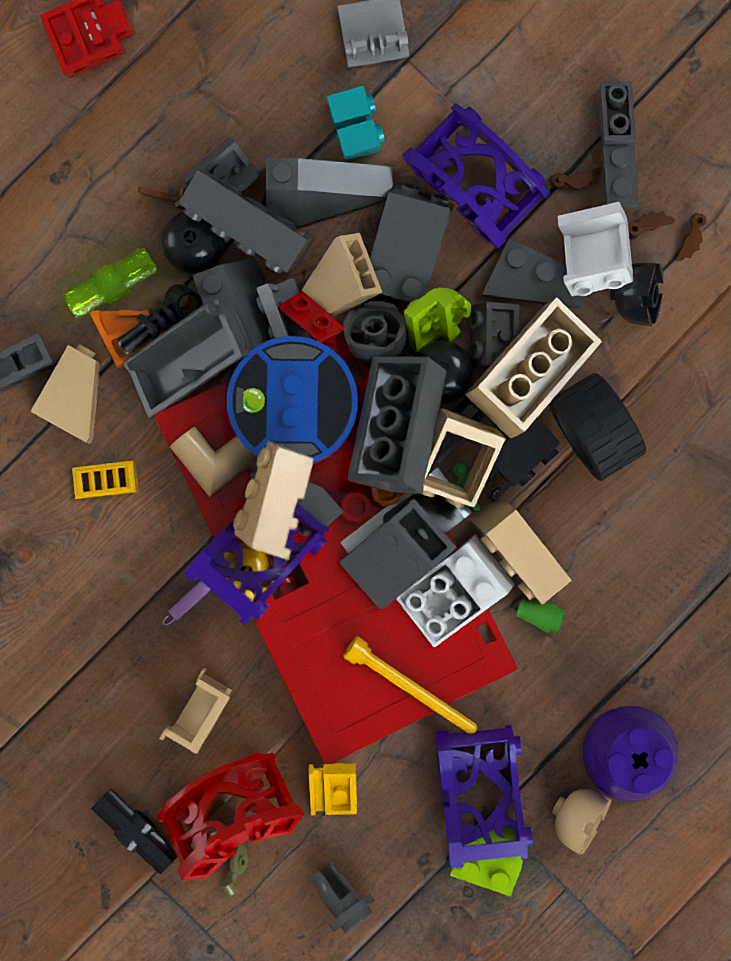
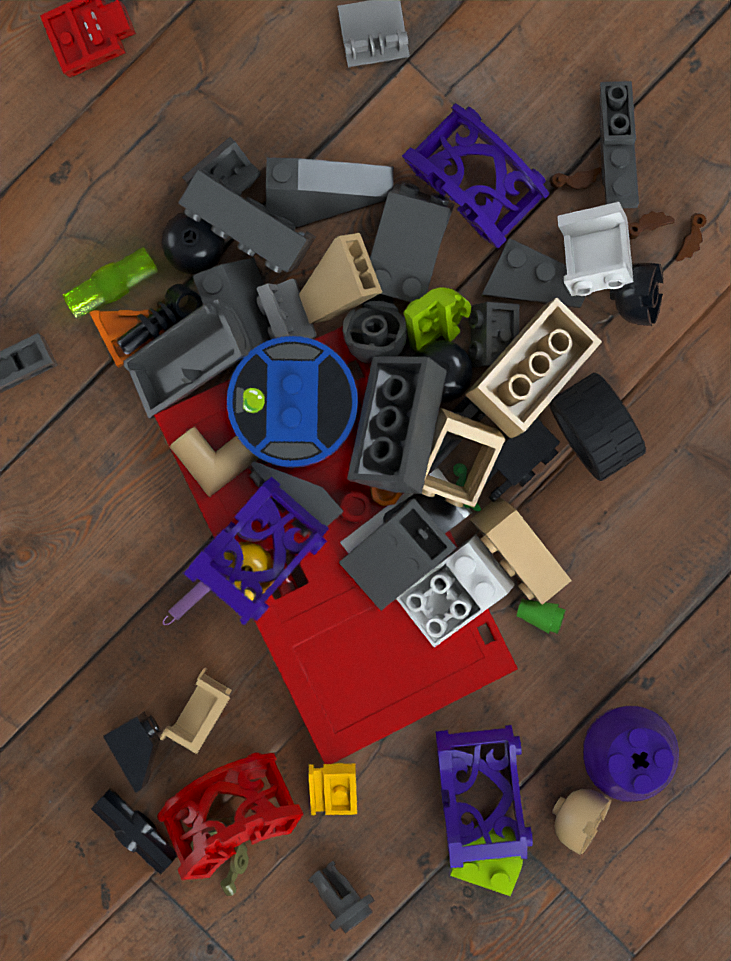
tan slope [30,344,100,444] -> none
yellow slope [72,460,139,499] -> none
reddish brown piece [138,187,186,210] -> none
tan wedge [234,441,314,560] -> none
red hinge [278,291,345,349] -> none
teal piece [327,86,385,162] -> none
yellow piece [343,636,477,734] -> none
none -> black slope [103,712,161,793]

